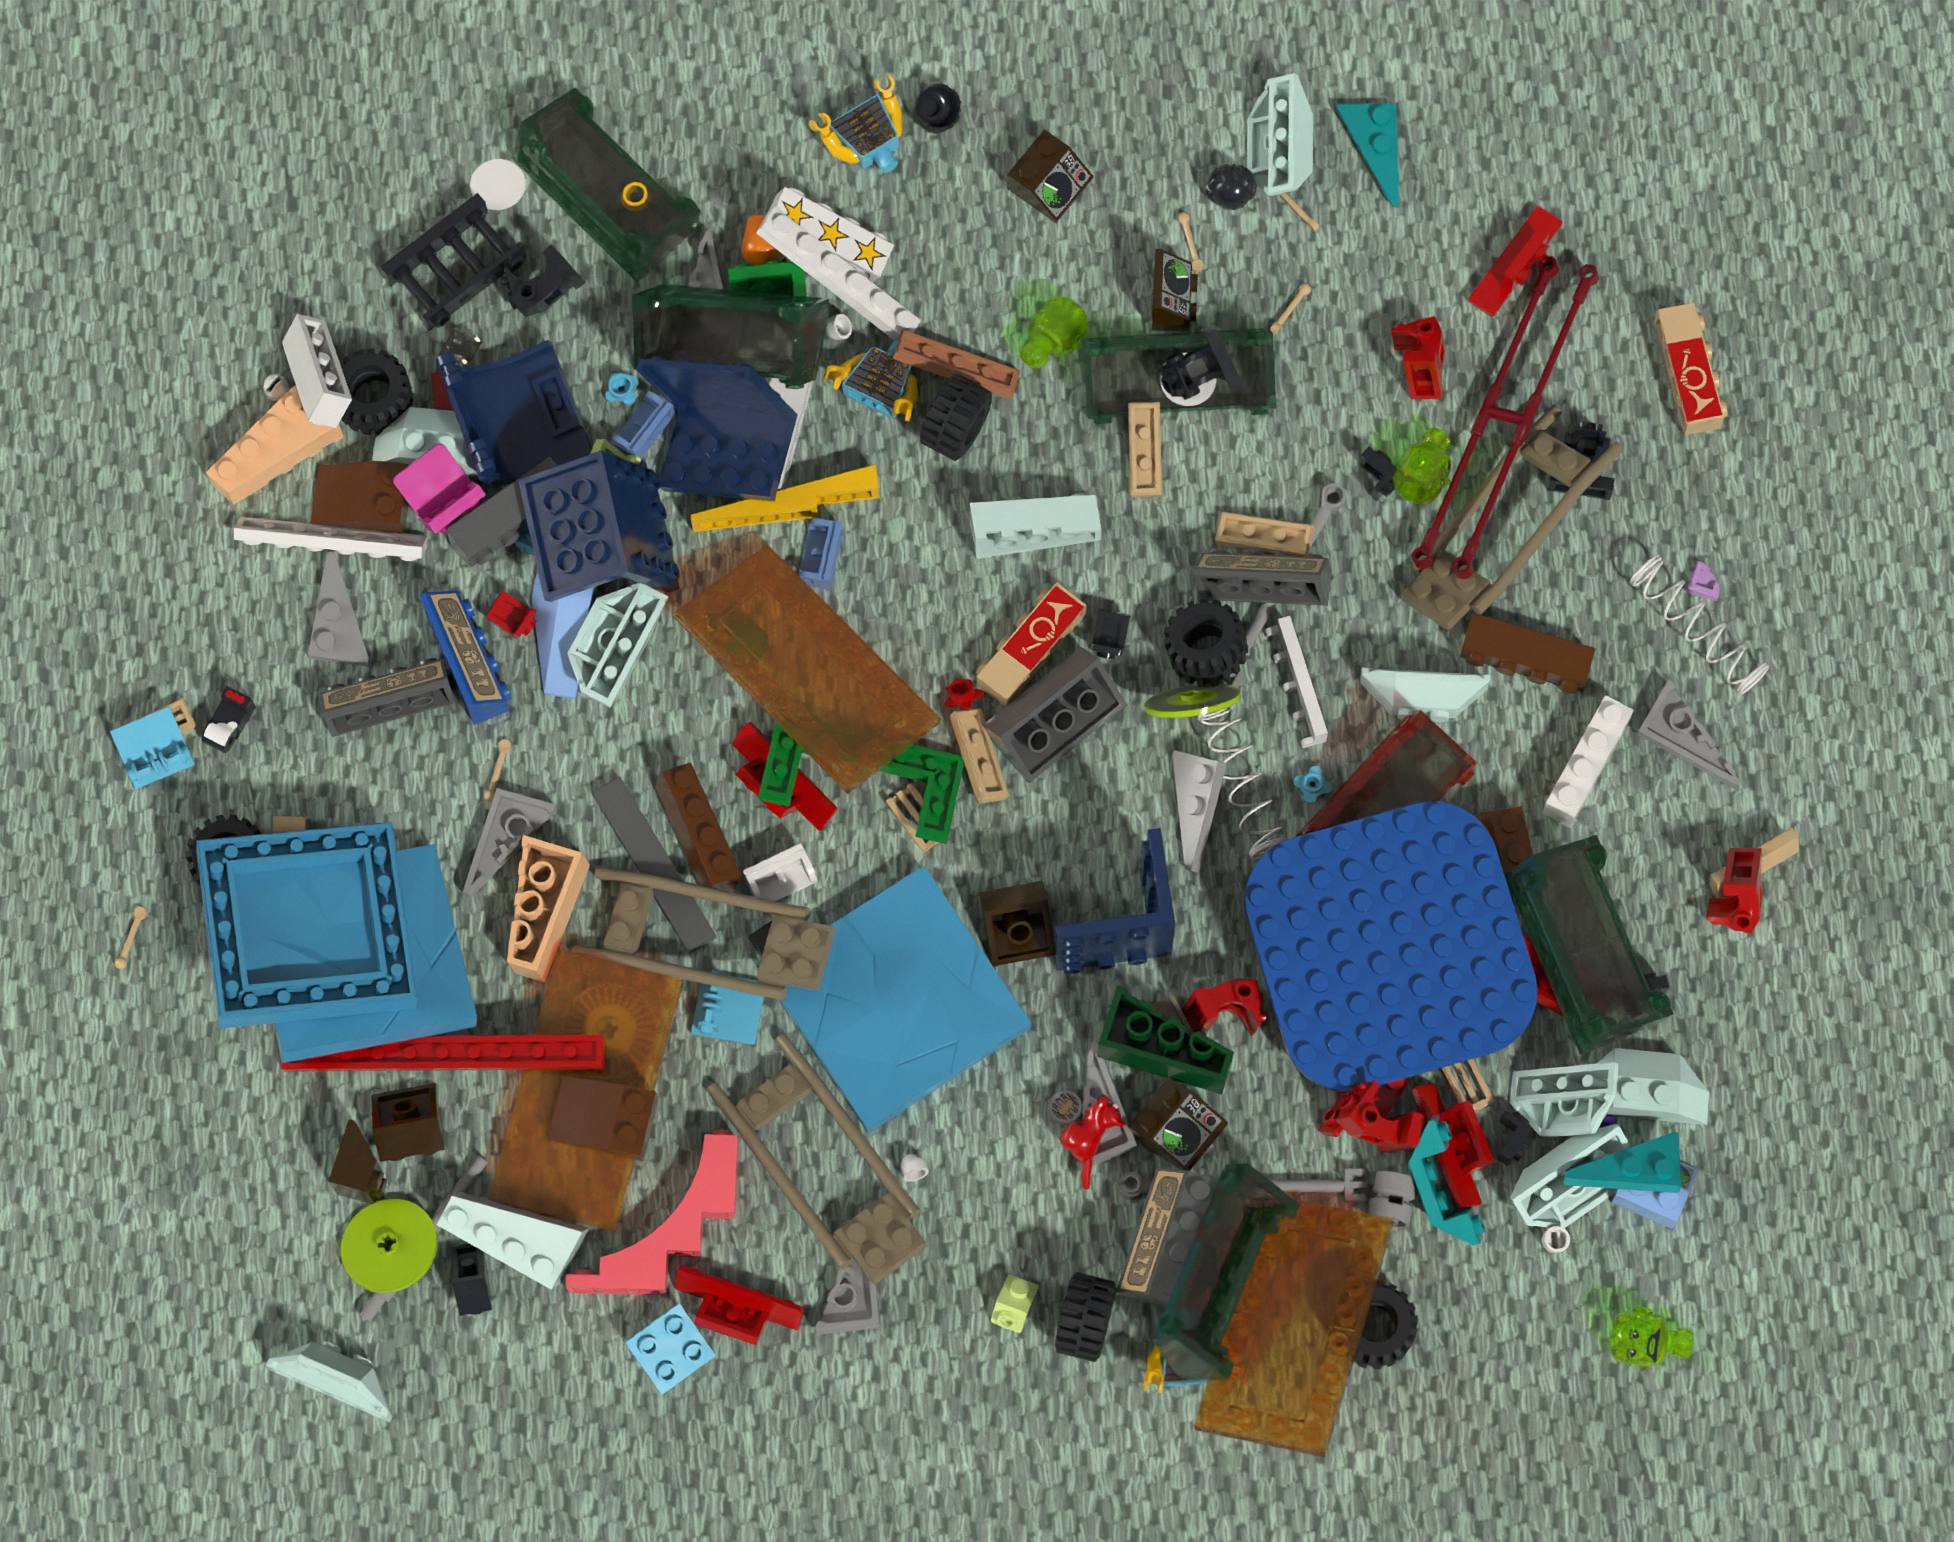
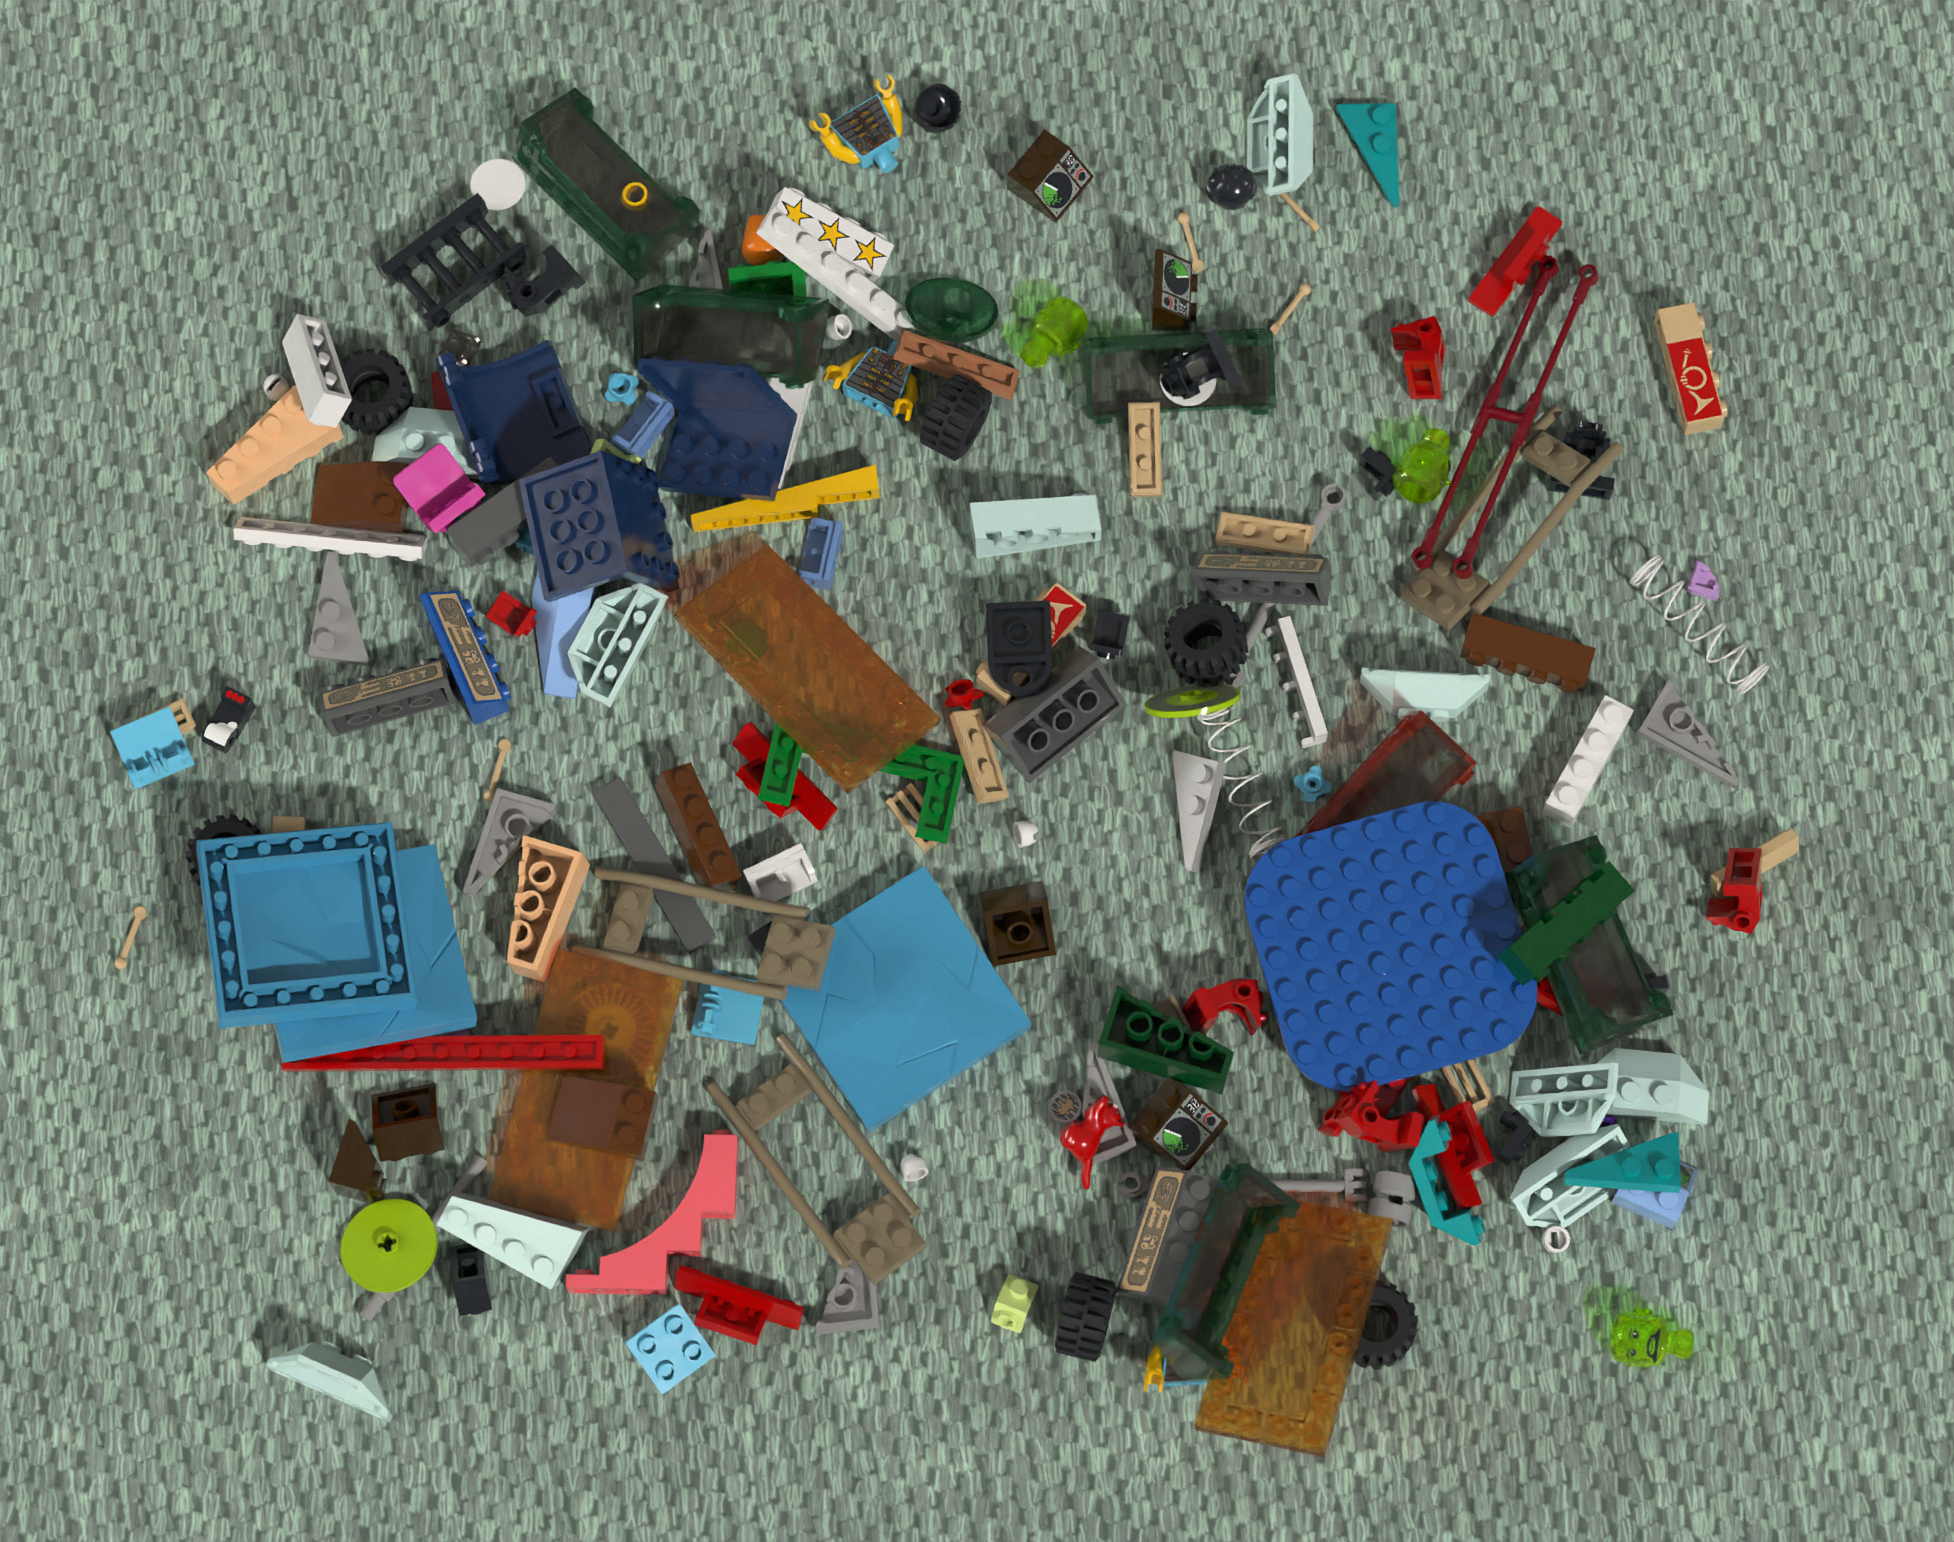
dark blue bracket [1055,828,1175,974] -> none
none -> clear green dish [904,277,998,343]
none -> black tile [986,601,1052,697]
none -> white hinge [1013,821,1039,848]
none -> dark green wedge [1497,861,1635,986]

